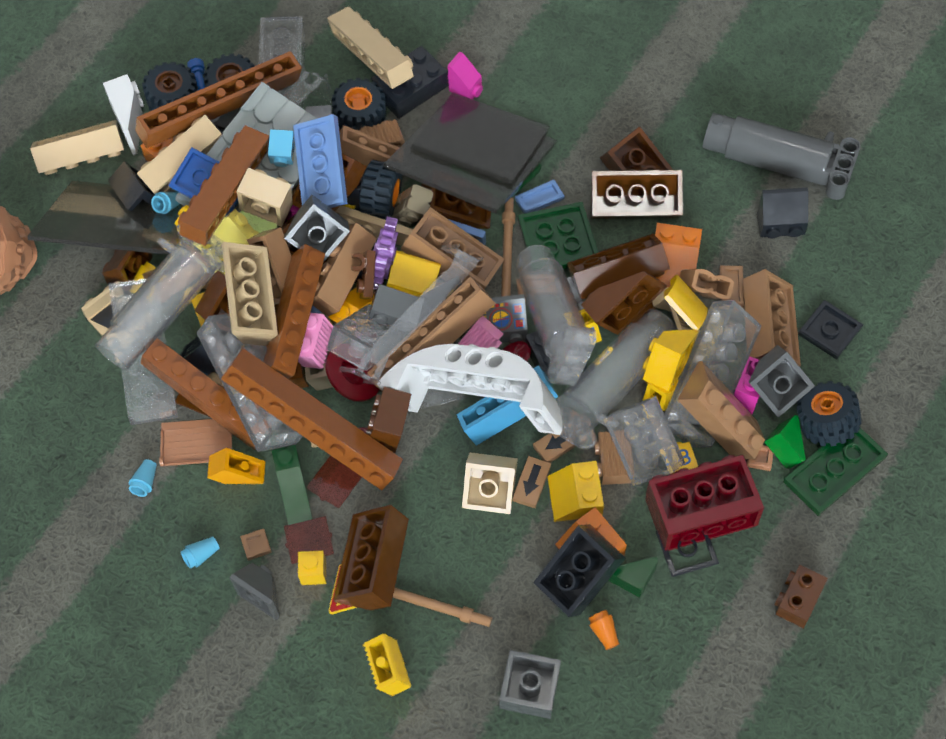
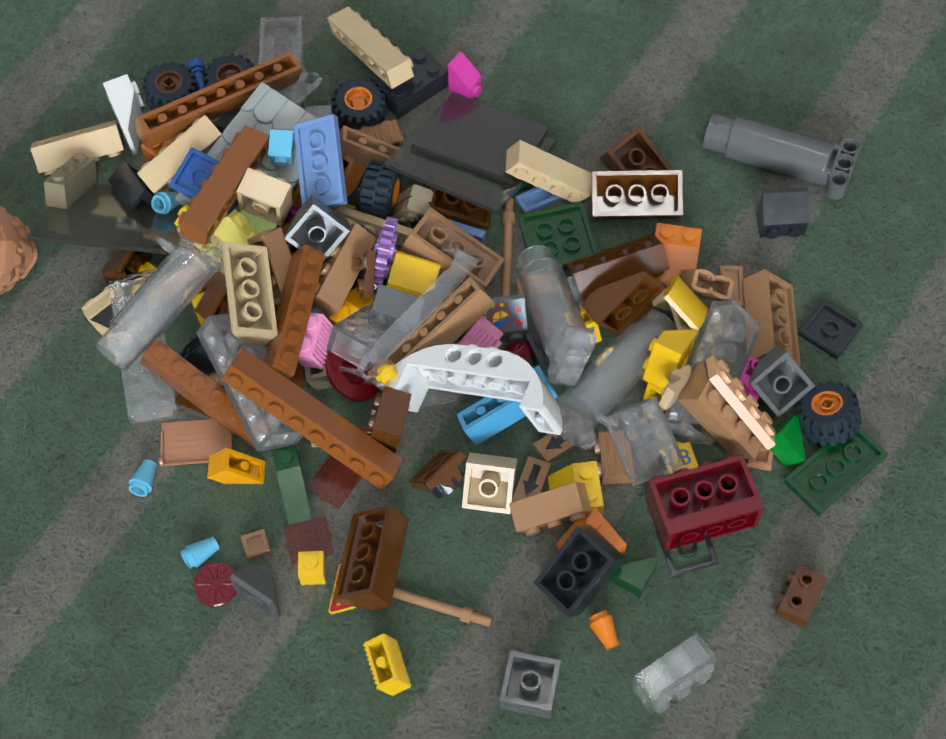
none -> dark tan brick [44,154,97,209]
none -> black sticker [109,269,167,282]
none -> dark red wheel [193,562,236,606]
none -> yellow plate [376,363,399,385]
none -> reddish brown piece [409,450,466,499]
none -> tan brick [505,140,592,203]
none -> medium nougat brick [509,482,592,536]
none -> clear brick [631,633,717,715]
none -> tan slope [659,365,692,410]
none -> light nougat plate [706,354,776,450]

